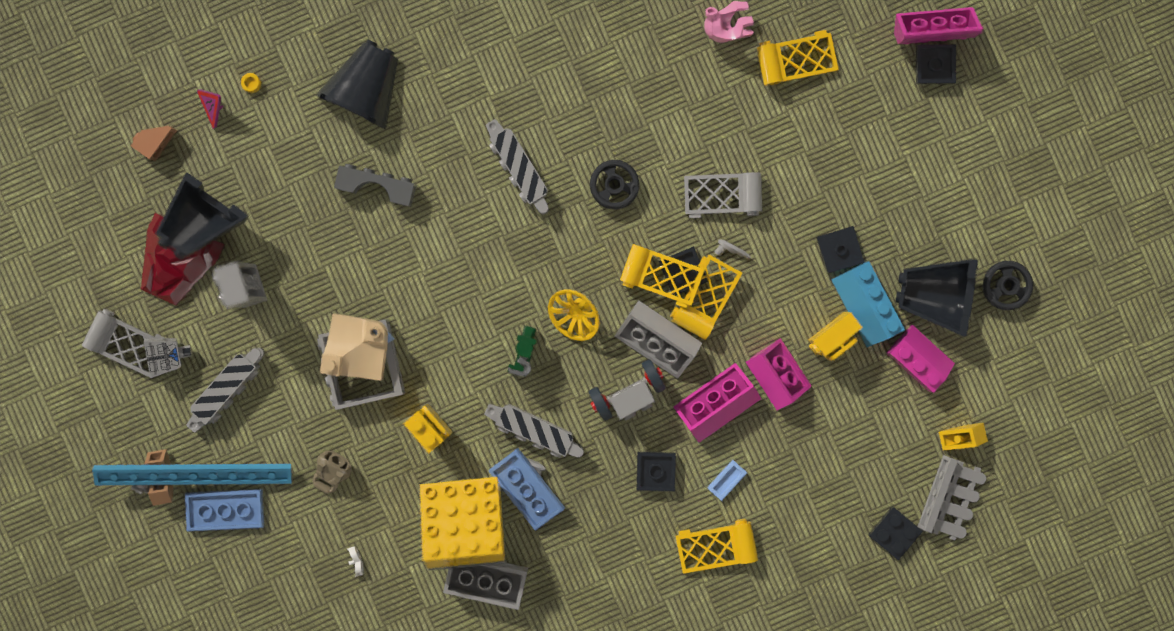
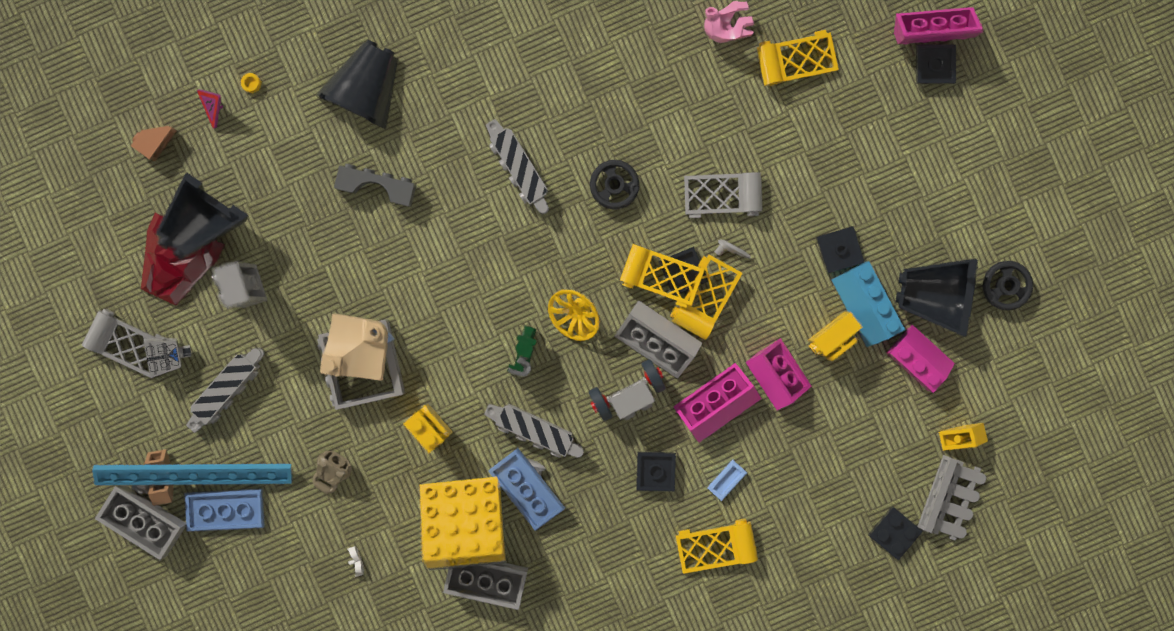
none -> light grey brick [95,485,186,560]

